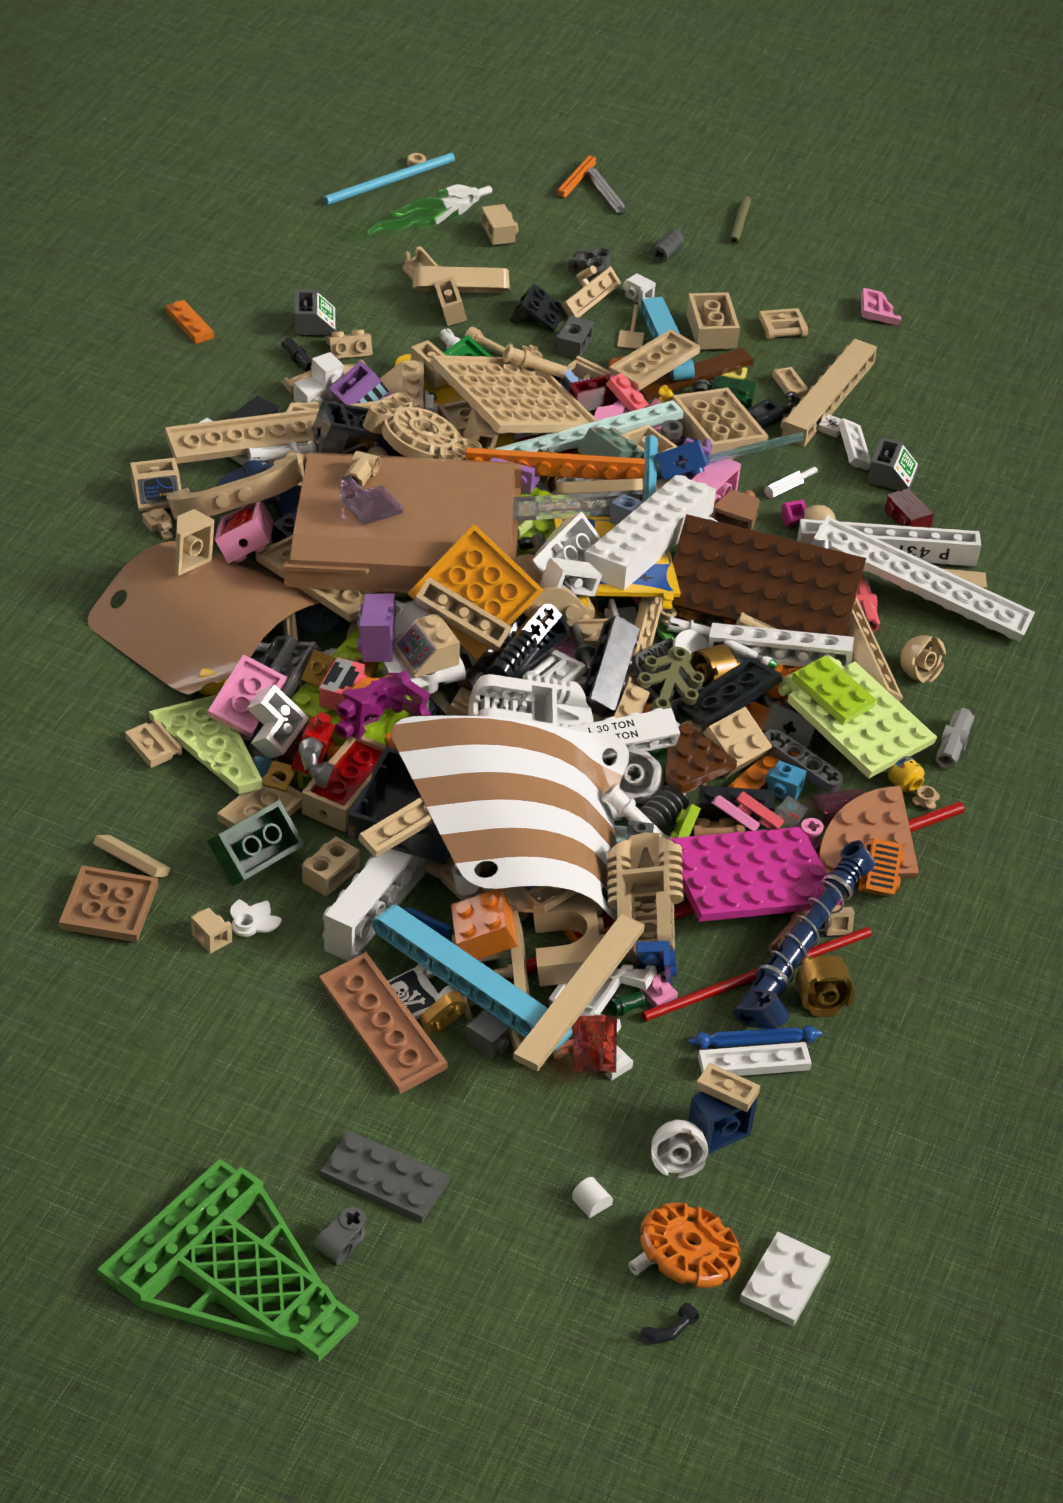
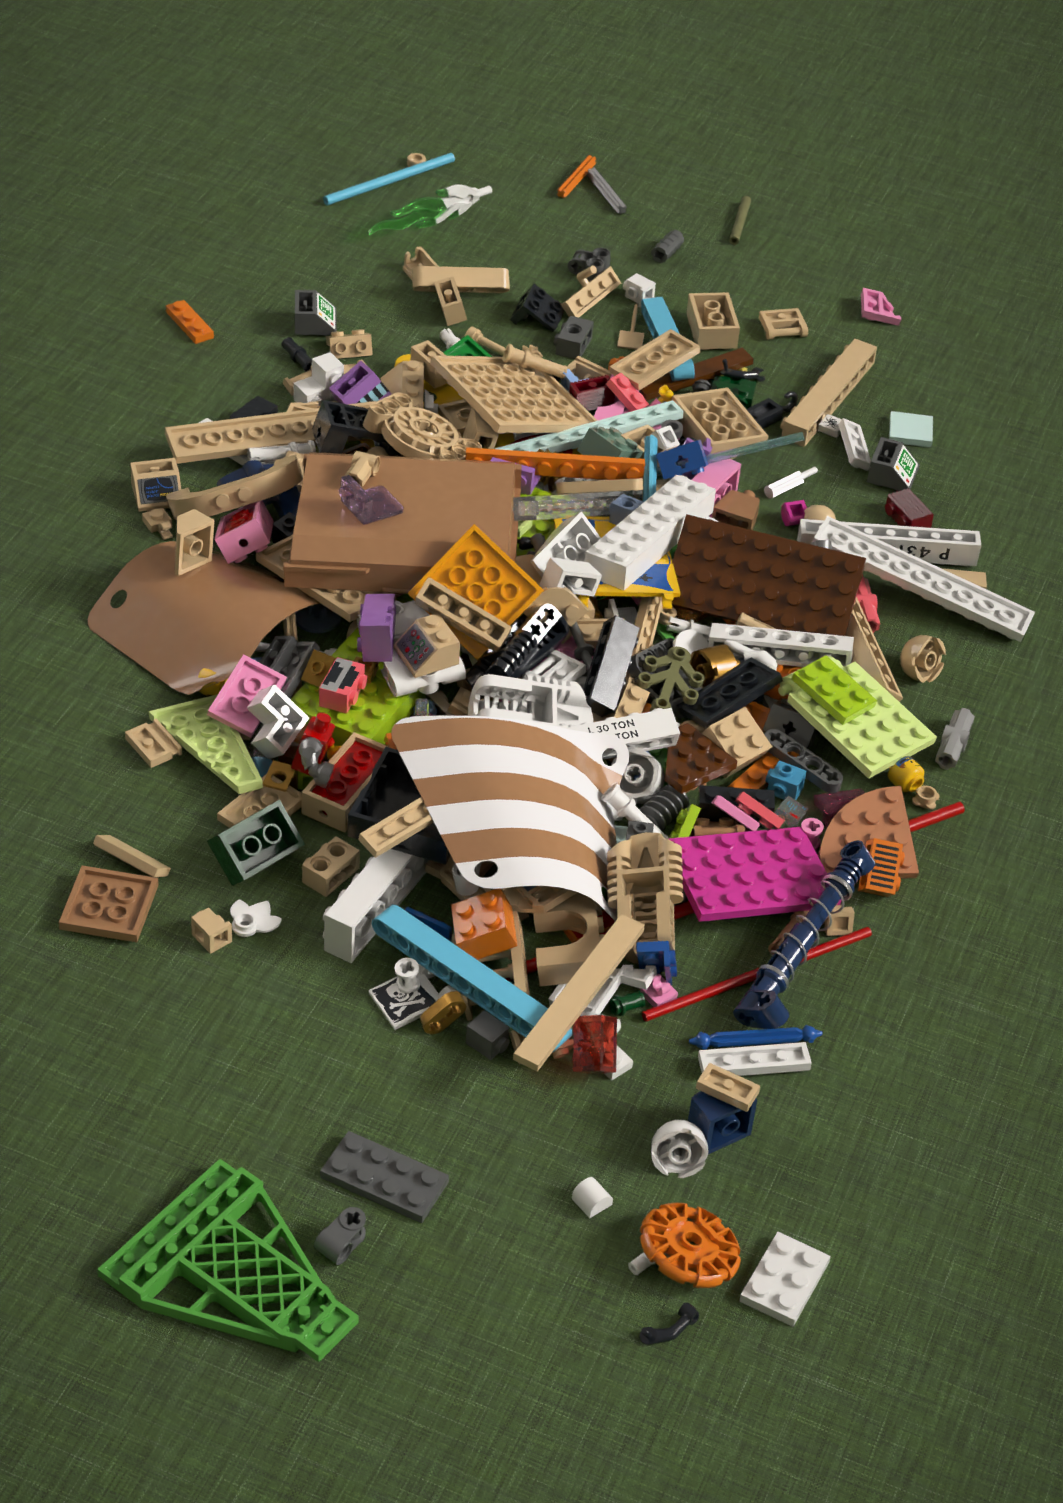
nougat plate [319,952,448,1094] -> none
magenta hips [335,670,431,740] -> none
tan brick [481,204,518,245] -> none
tan plate [772,367,809,400] -> none
pearl gold brick [795,956,855,1017] -> none
none -> white bush [395,958,421,994]
none -> white slope [648,425,680,451]
none -> black piece [721,359,765,382]
none -> white arm [744,650,777,670]
none -> light aqua tile [889,411,933,447]

